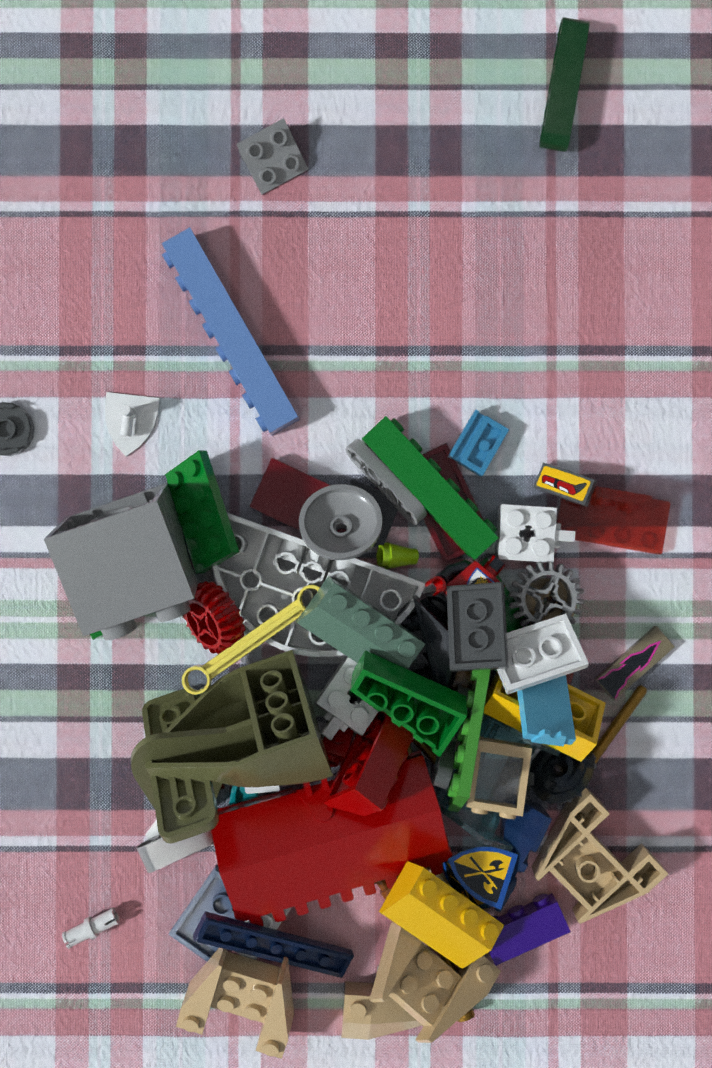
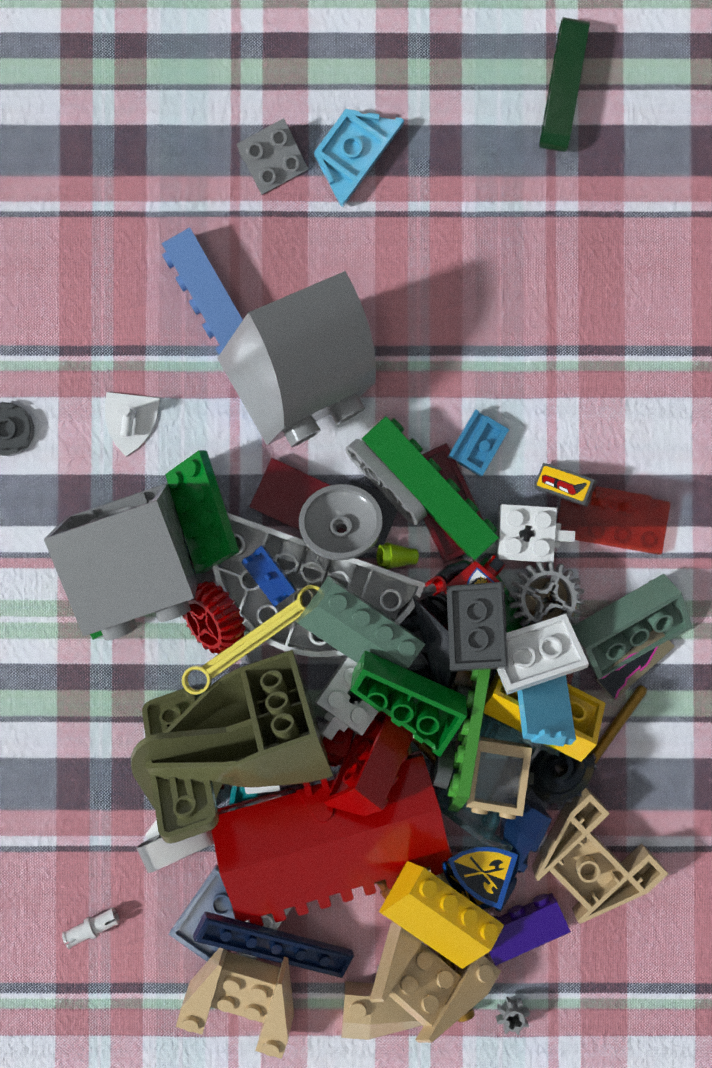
none -> light grey brick [217,271,376,447]
none -> blue hinge [241,545,297,607]
none -> medium azure wing [314,109,404,207]
none -> light grey gear [496,996,530,1035]
none -> sand green slope [572,573,692,680]

